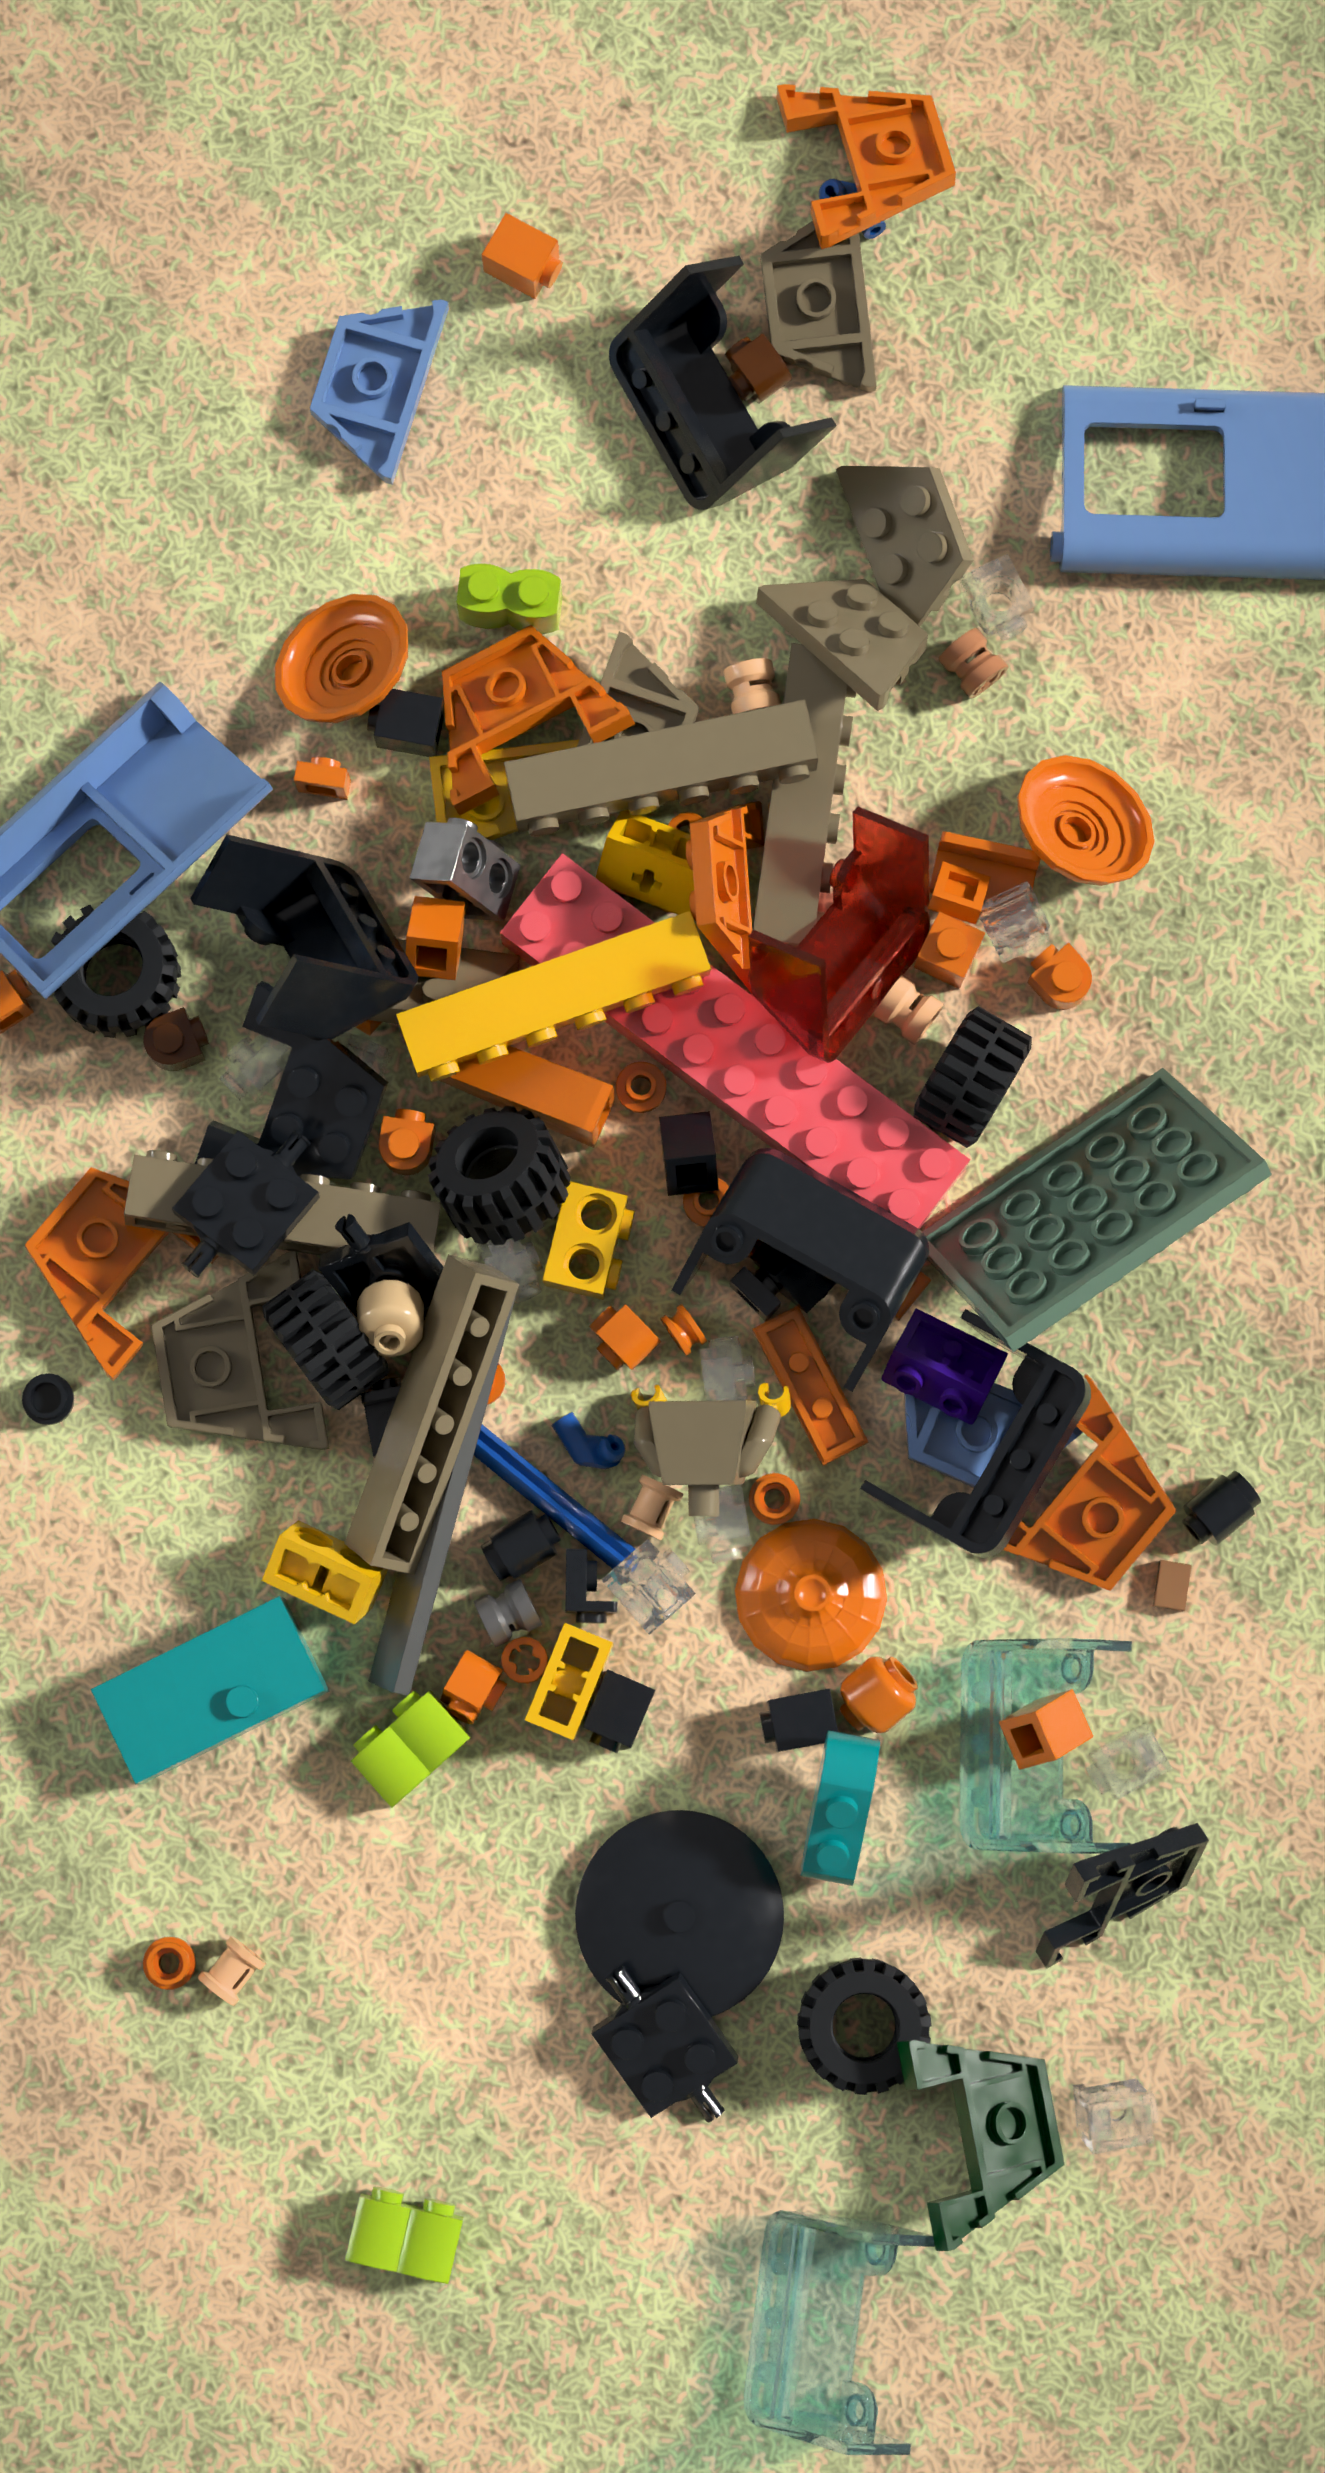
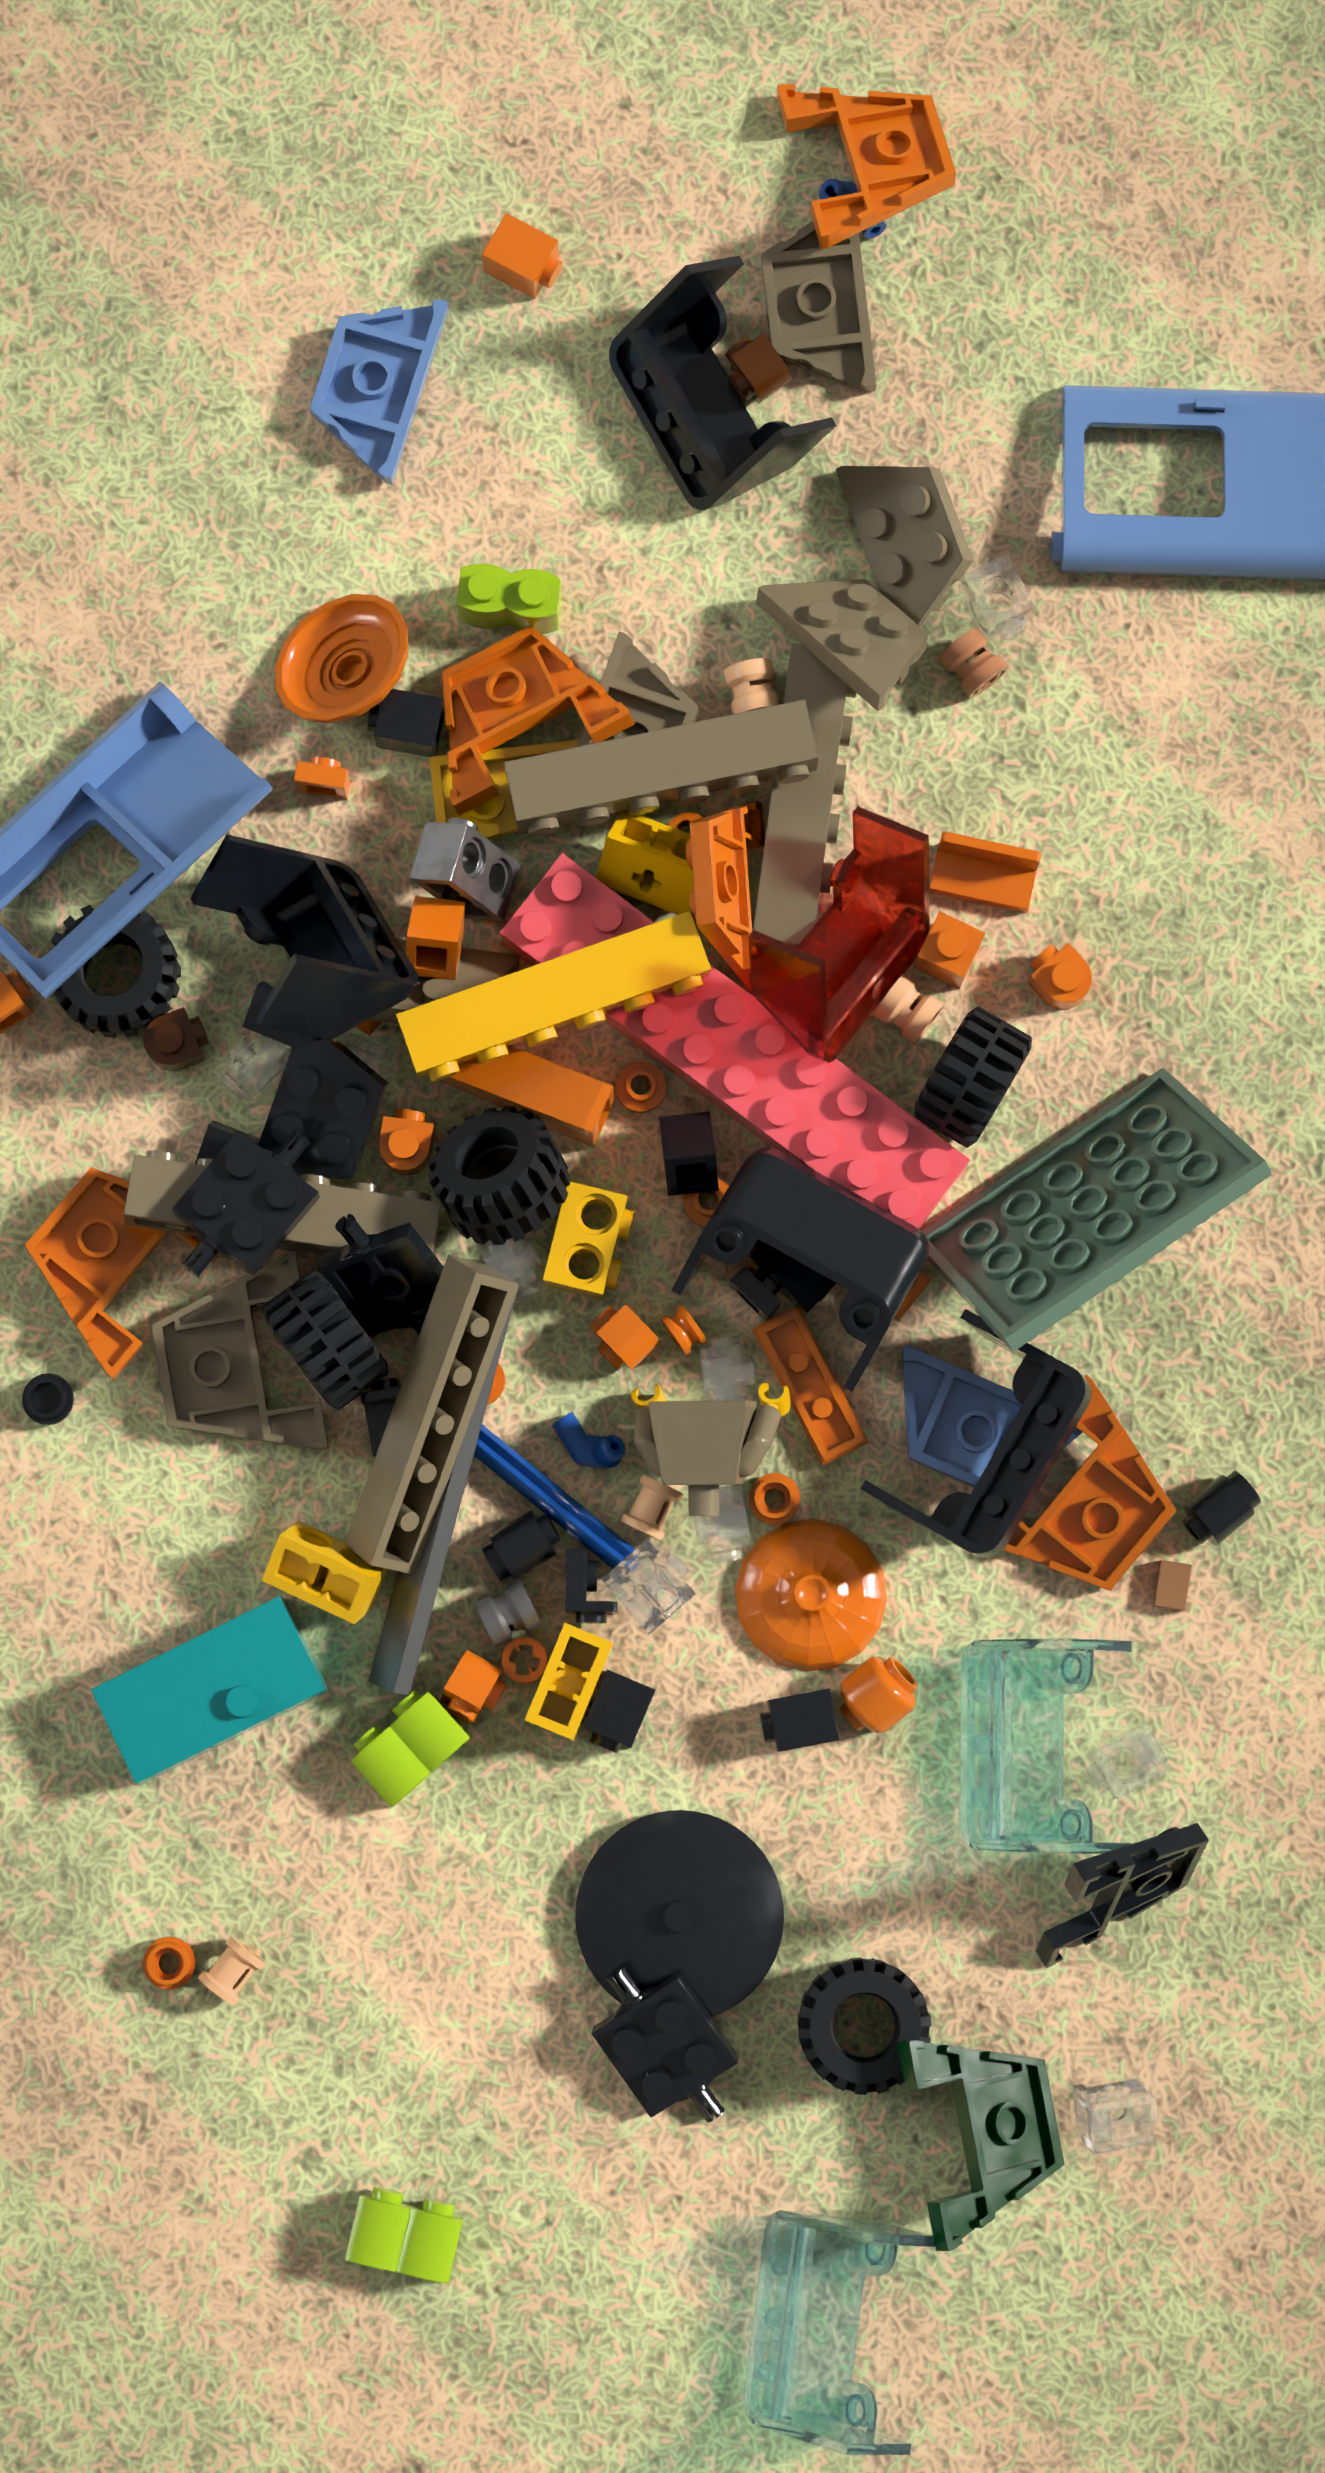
tan head [356,1280,424,1357] -> none
teal brick [800,1730,880,1886] -> none
dark purple bracket [881,1308,1008,1425] -> none
orange plate [928,861,991,925] -> none
clear brick [980,881,1050,963] -> none
orange brick [999,1689,1093,1770] -> none
orange hat [1017,755,1155,886] -> none

